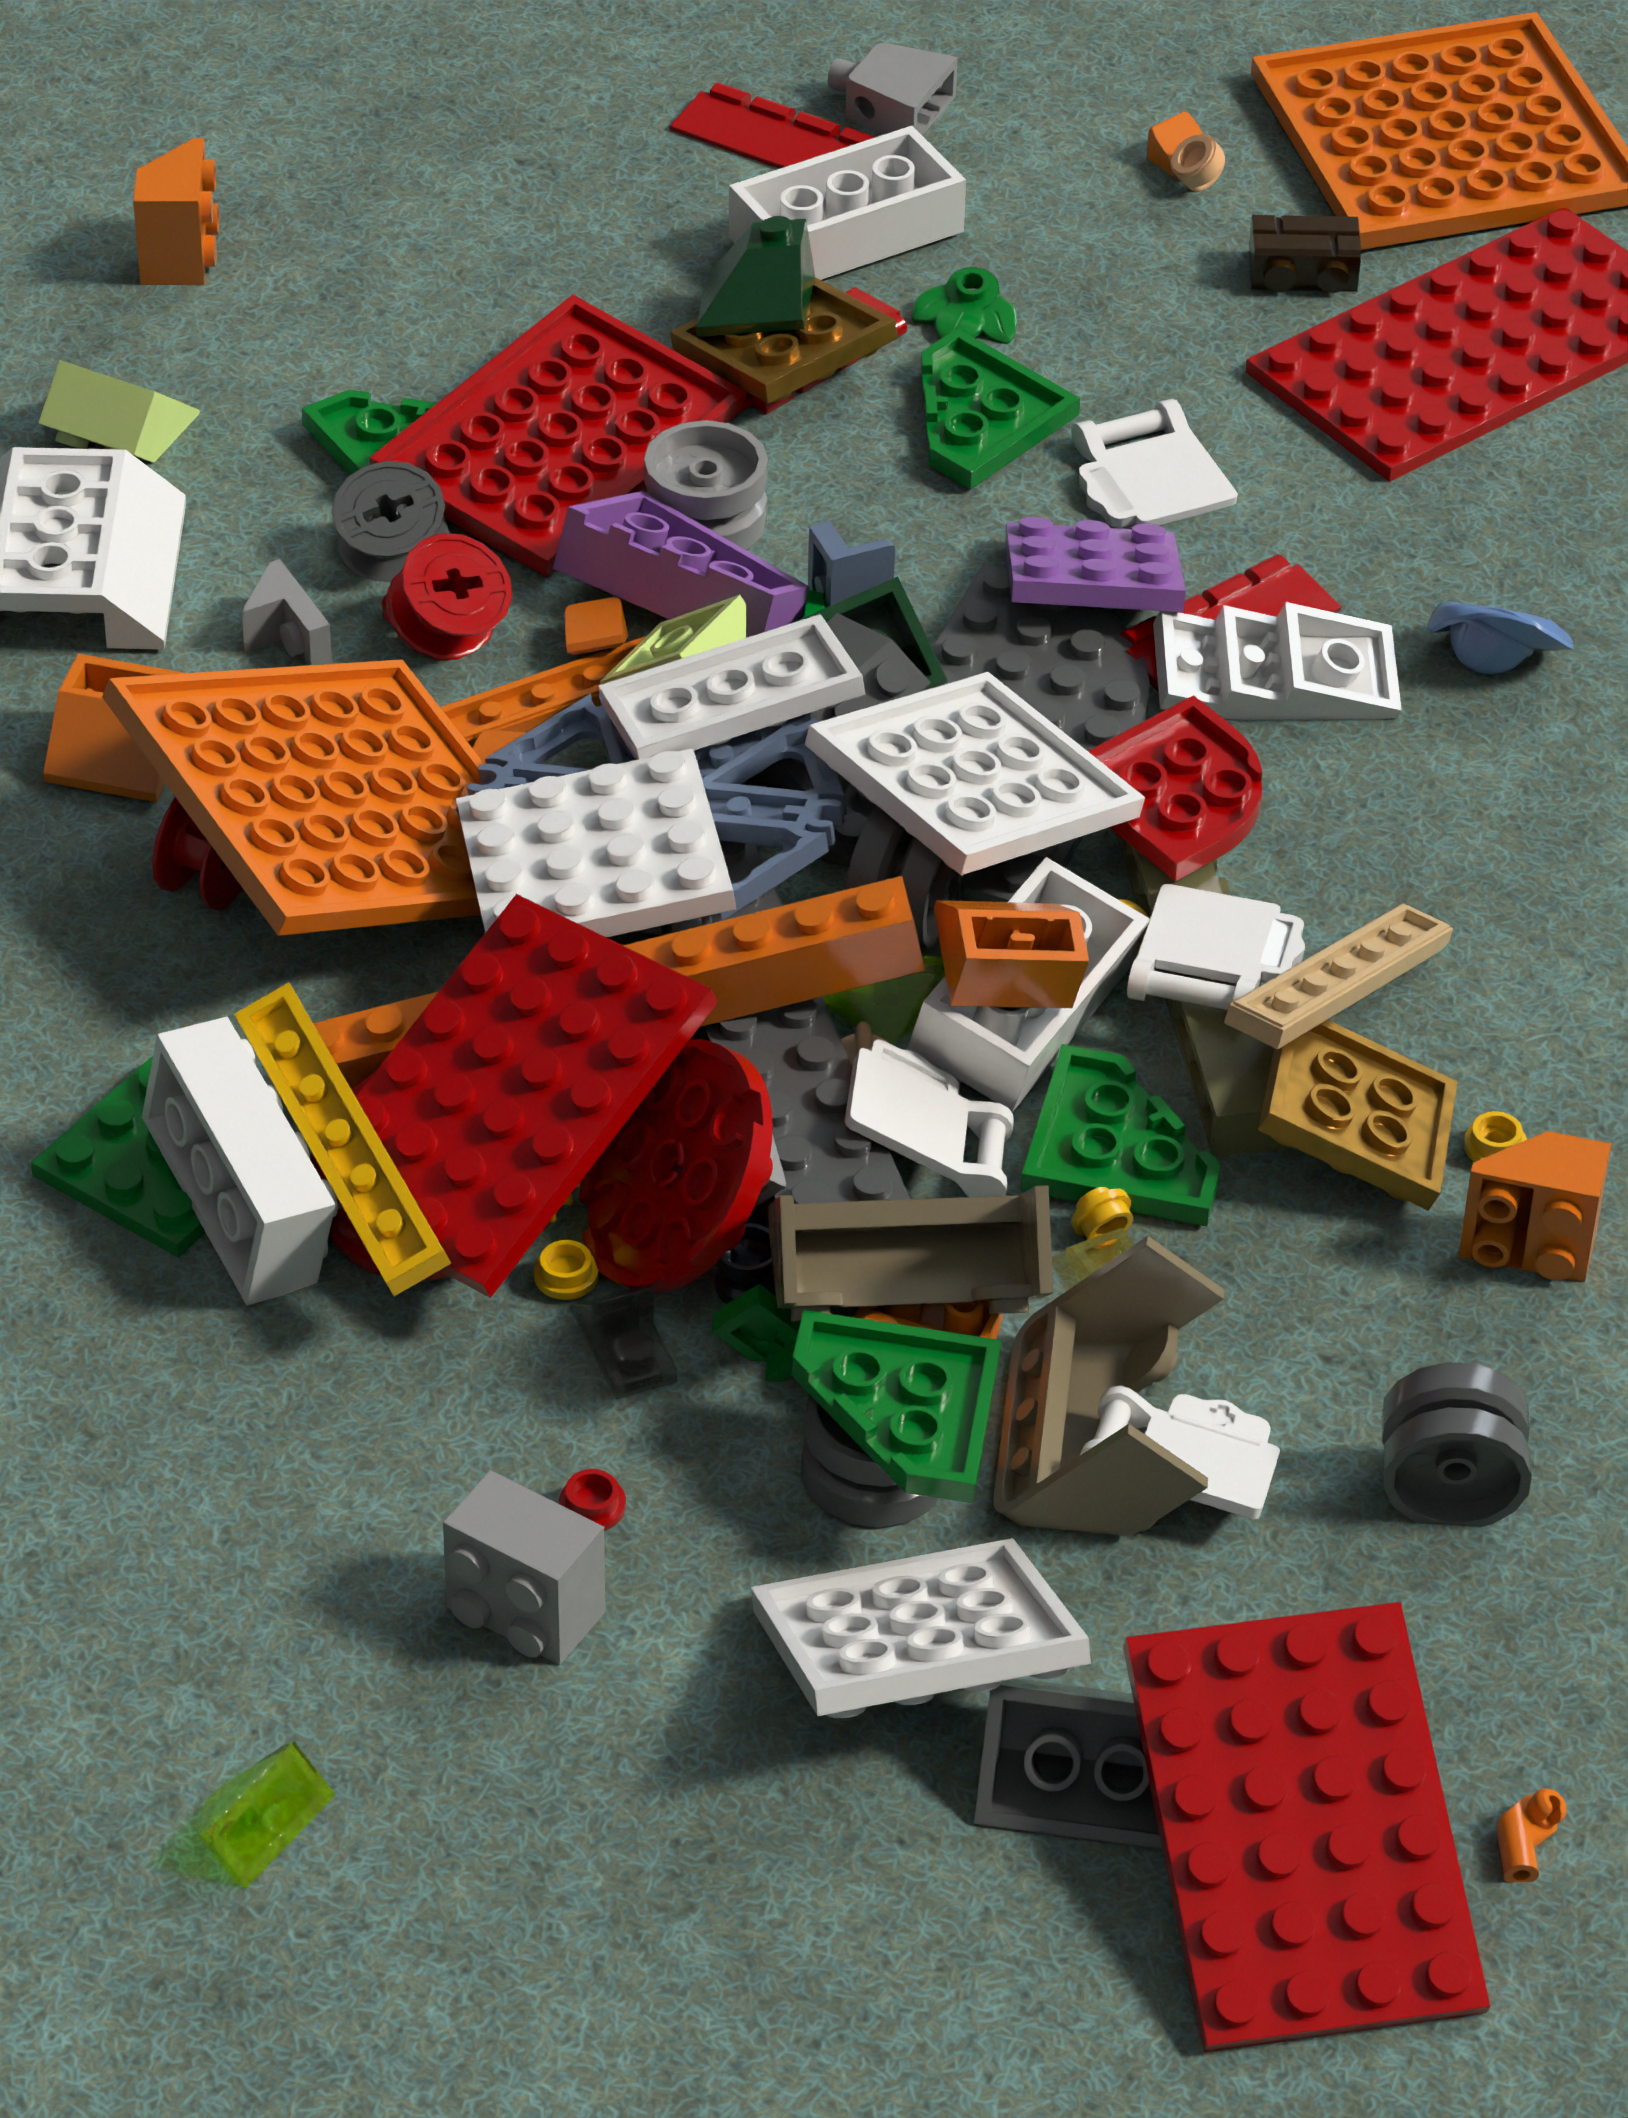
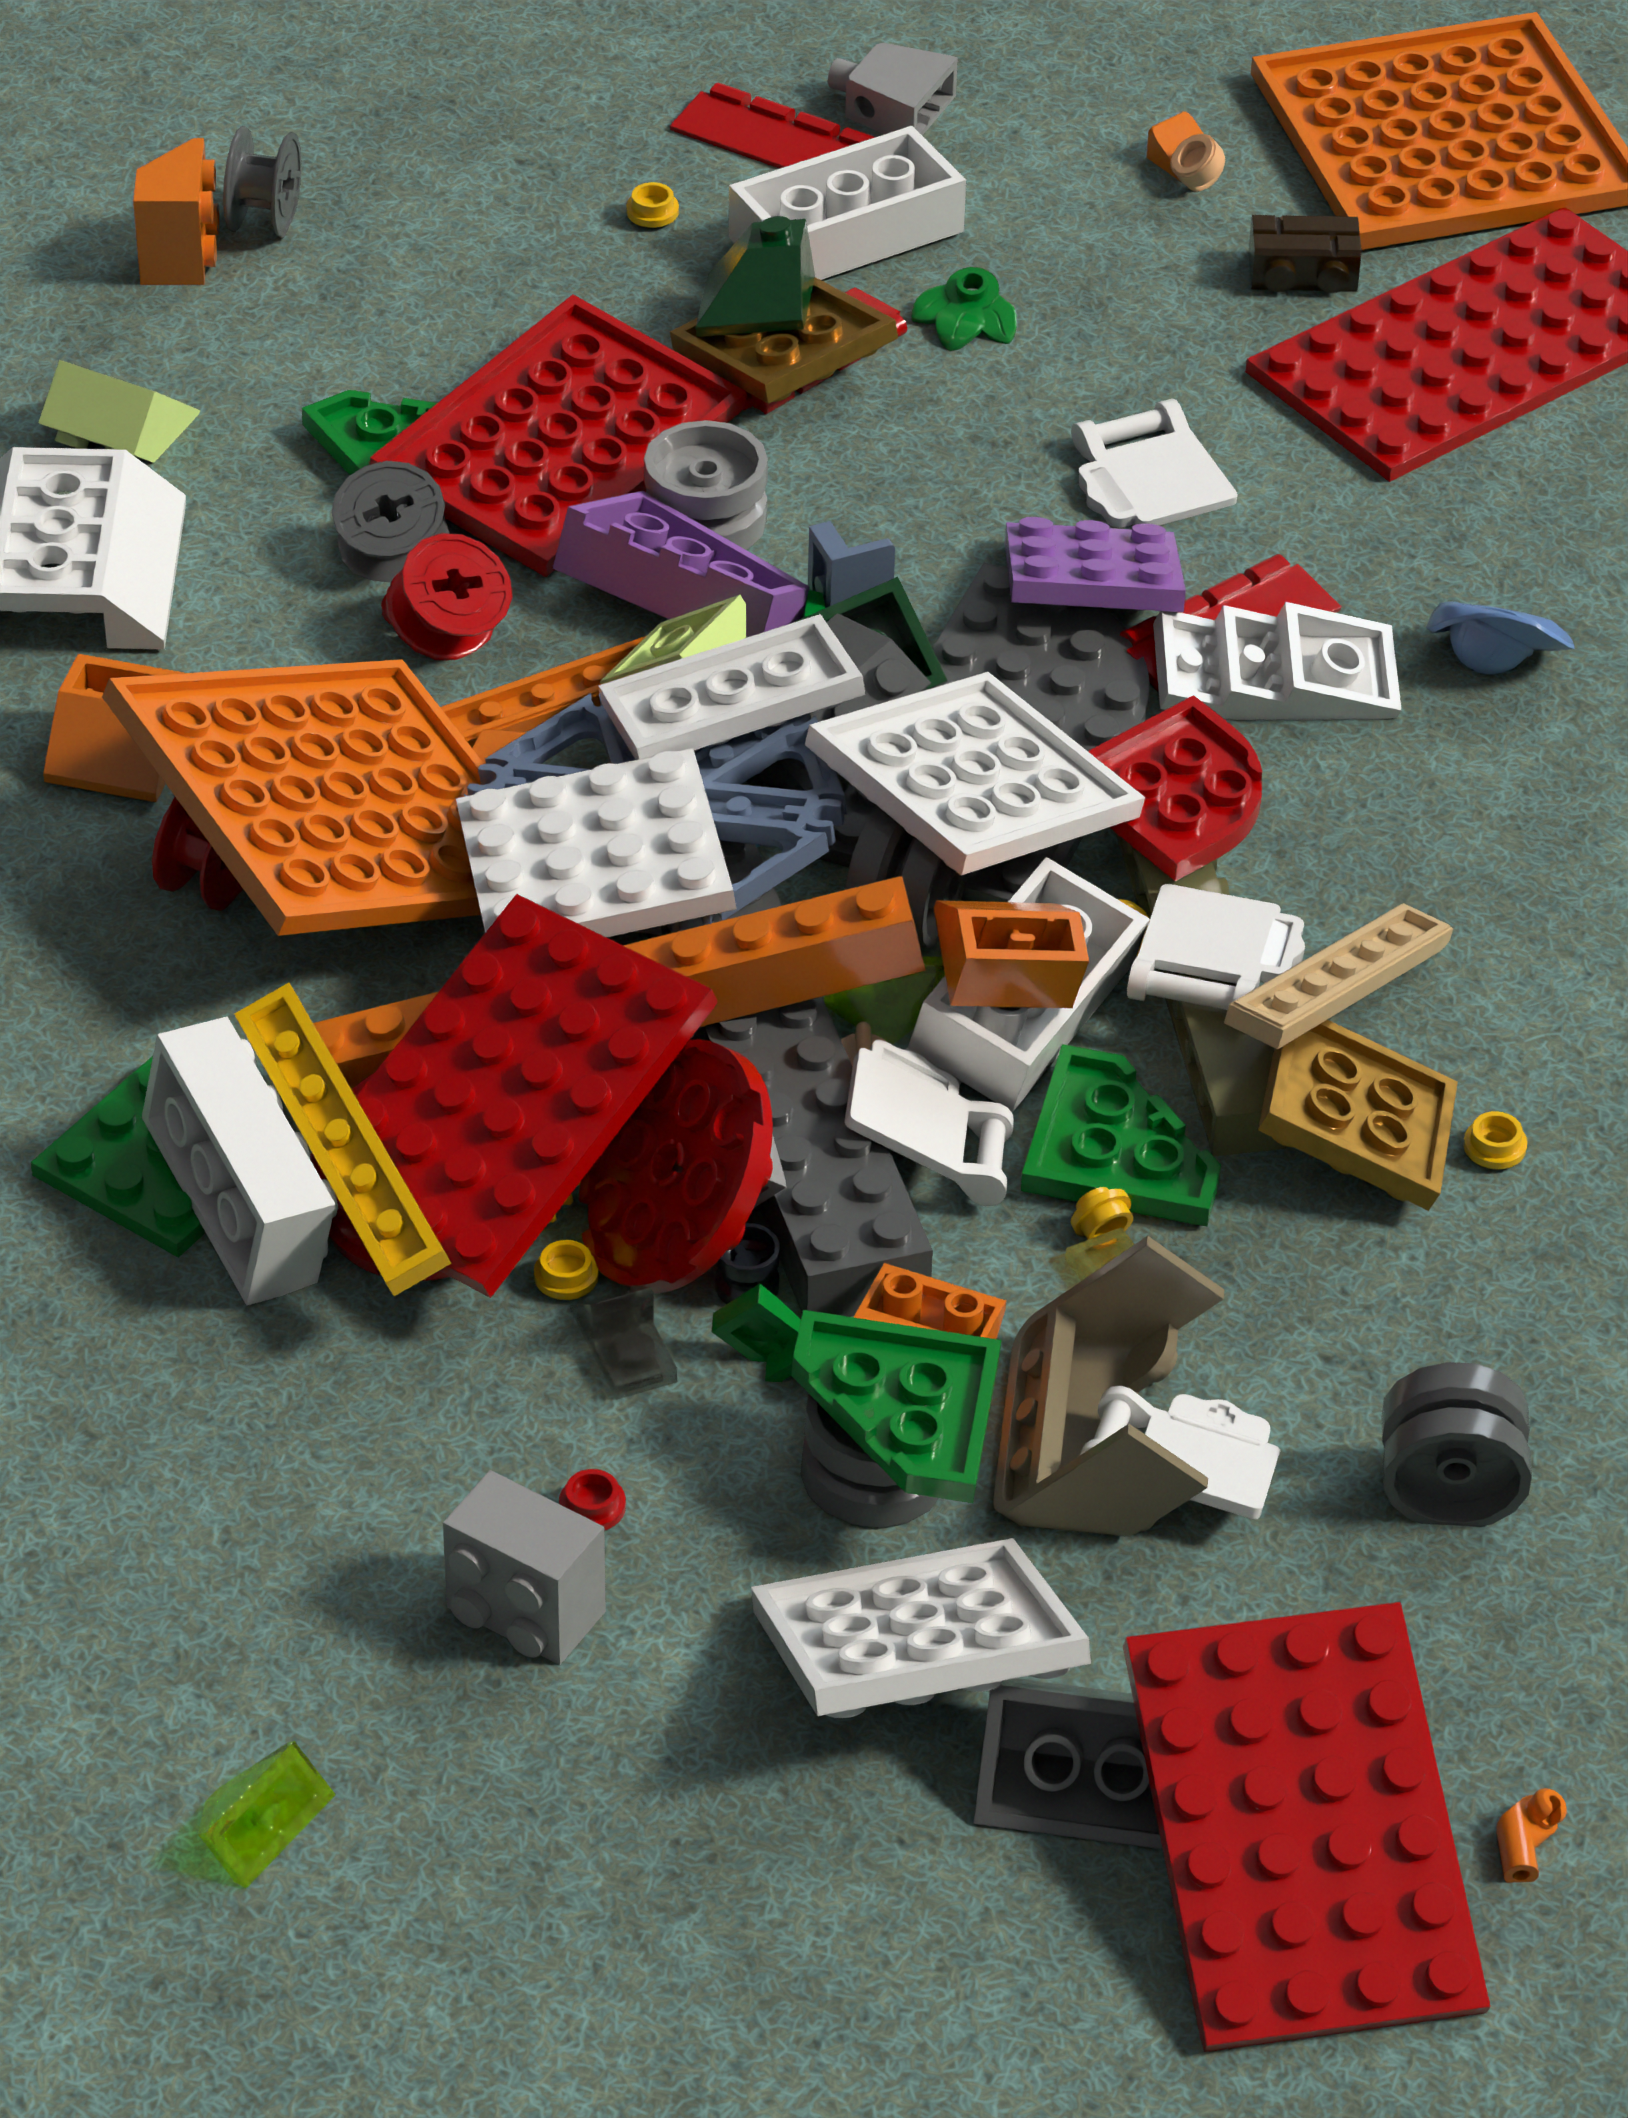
light grey slope [242,559,332,665] -> none
orange slope [565,597,628,655] -> none
dark tan windscreen [768,1186,1053,1322] -> none
green plate [921,328,1080,490] -> none
orange slope [1458,1131,1612,1282] -> none
none -> dark grey piece [223,126,302,238]
none -> yellow plate [626,182,679,228]

